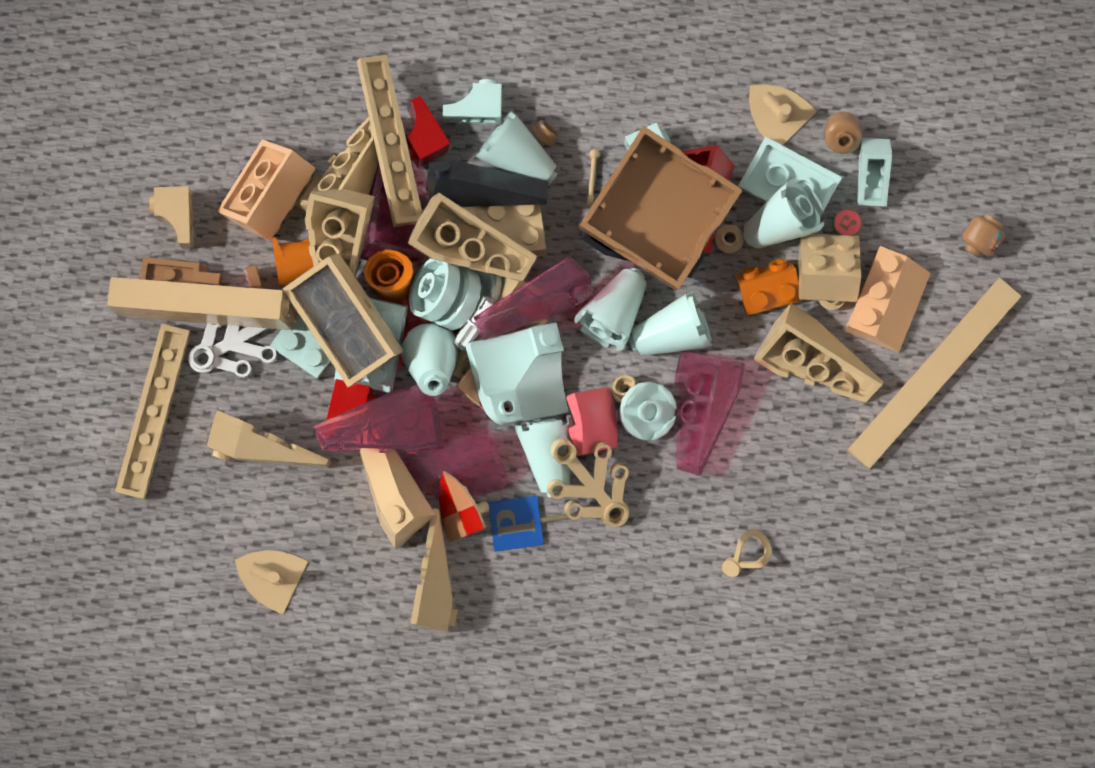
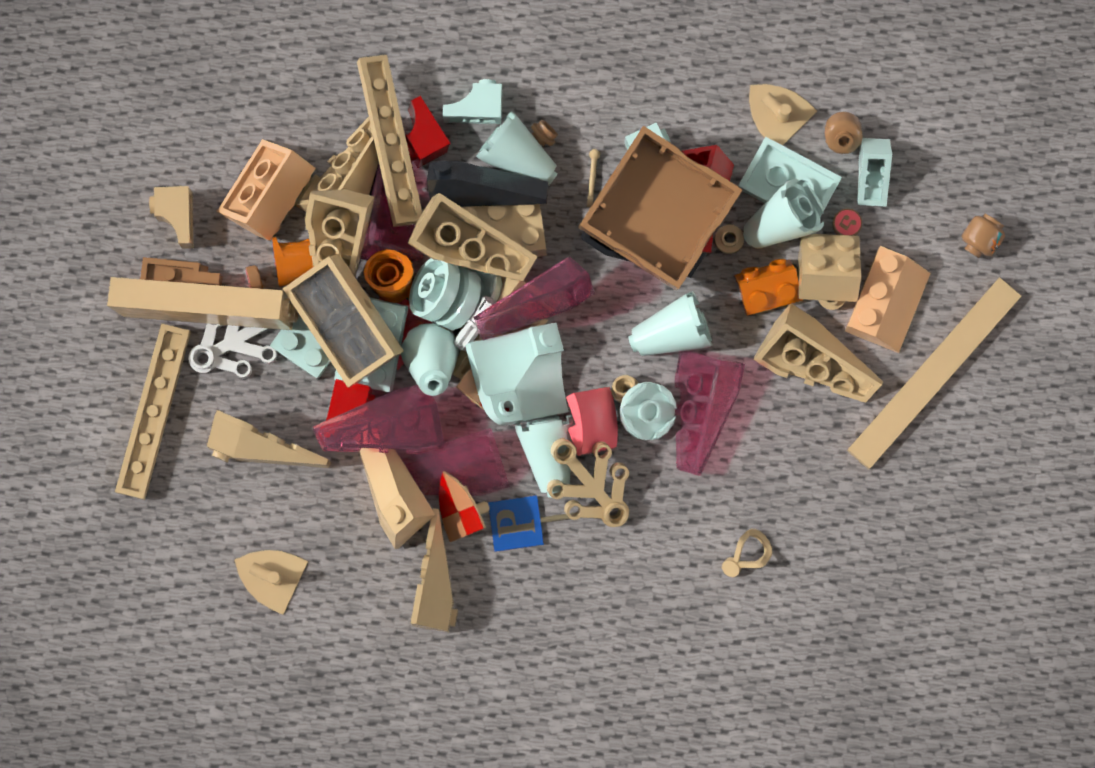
light aqua cone [574,268,647,351] -> none

